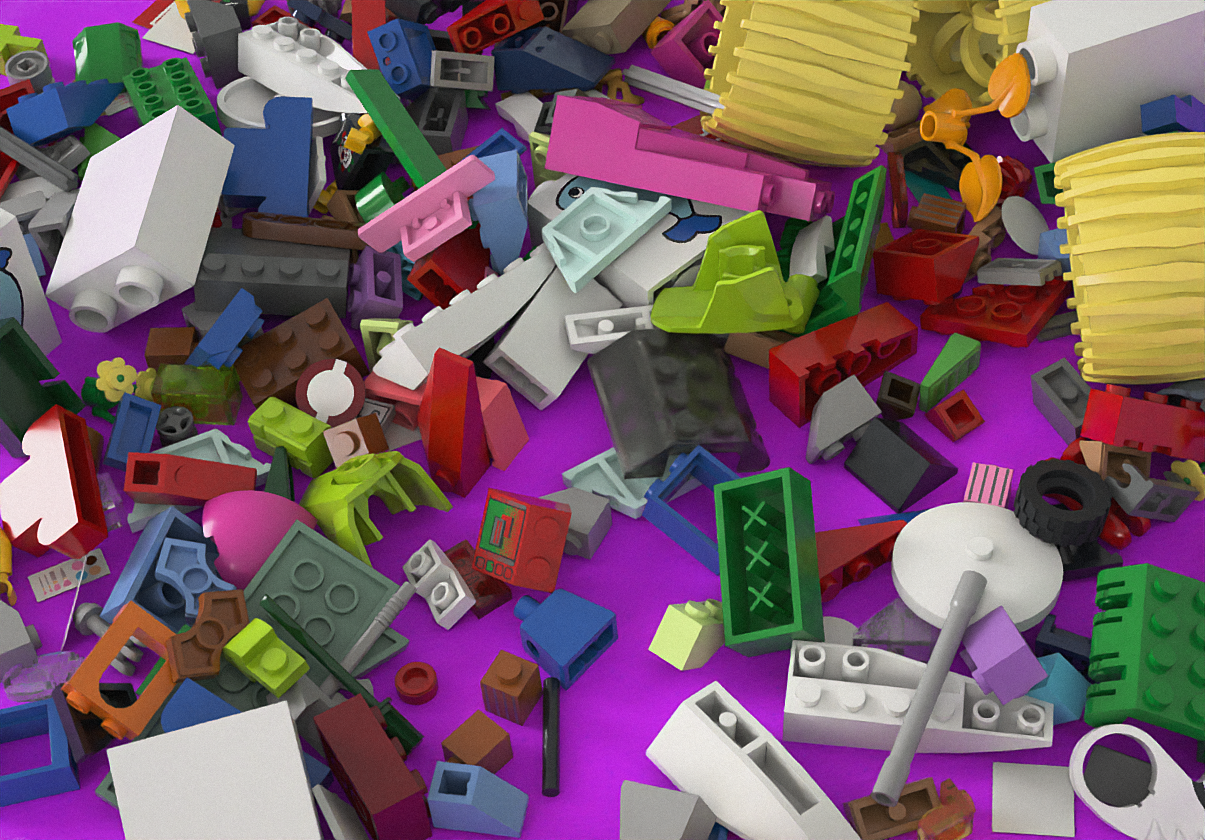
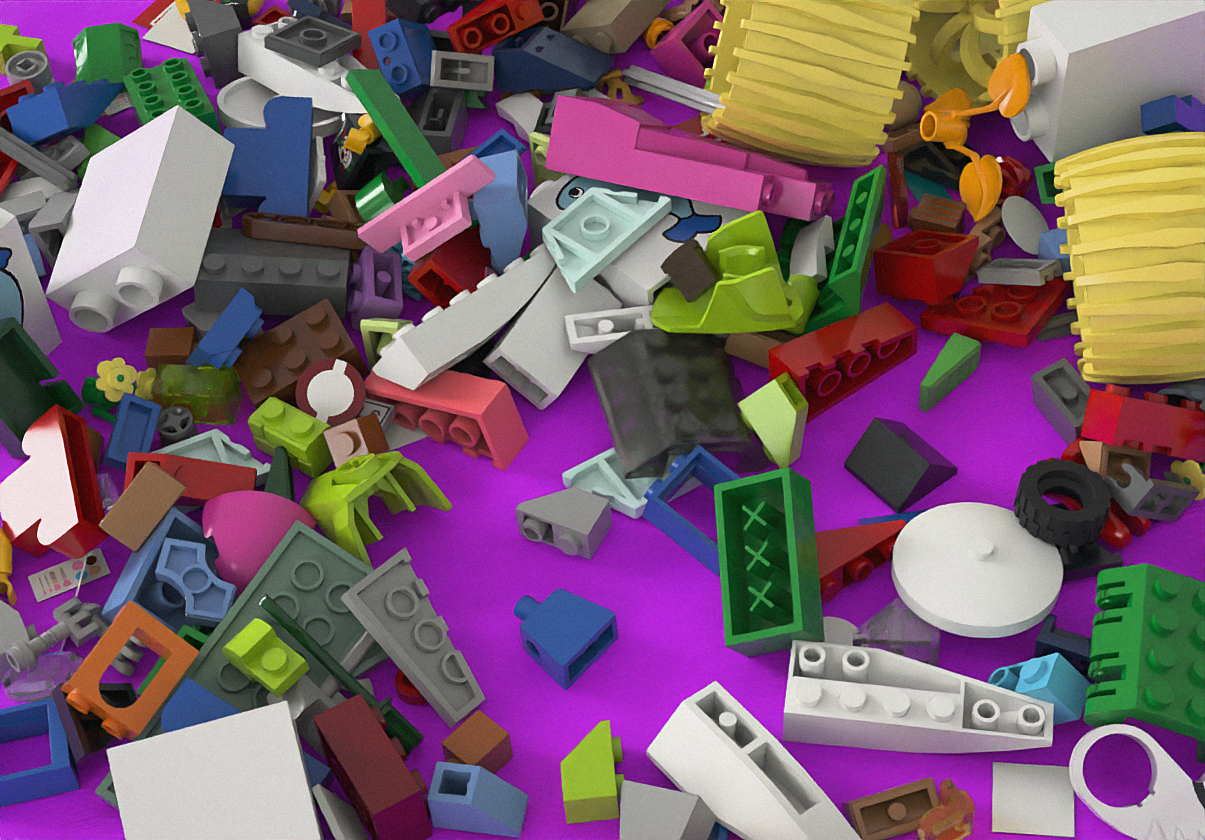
dark orange tile [166,589,250,683] -> none
white slope [402,539,476,630] -> none
red wedge [417,347,491,498] -> none
clear red tile [444,539,513,619] -> none
red slope [471,488,572,593] -> none
dark orange brick [480,650,543,726] -> none
black bar [542,677,560,797] -> none
yellowish green slope [648,598,725,671] -> none
light grey slope [806,375,882,464] -> none
light grey piece [871,570,987,807] -> none
dark brown slope [876,370,920,421] -> none
red slope [924,389,985,442] -> none
medium lavender brick [960,605,1048,706] -> none
bright pink brick [963,462,1013,509] -> none
dark grey slope [1077,745,1152,807] -> none
none -> light grey hinge [5,597,102,673]
none -> medium nougat slope [99,461,187,553]
none -> dark grey tile [264,15,362,68]
none -> light grey wing [340,547,486,728]
none -> lime slope [560,720,625,824]
none -> dark brown tile [660,239,722,303]
none -> lime slope [738,371,809,469]

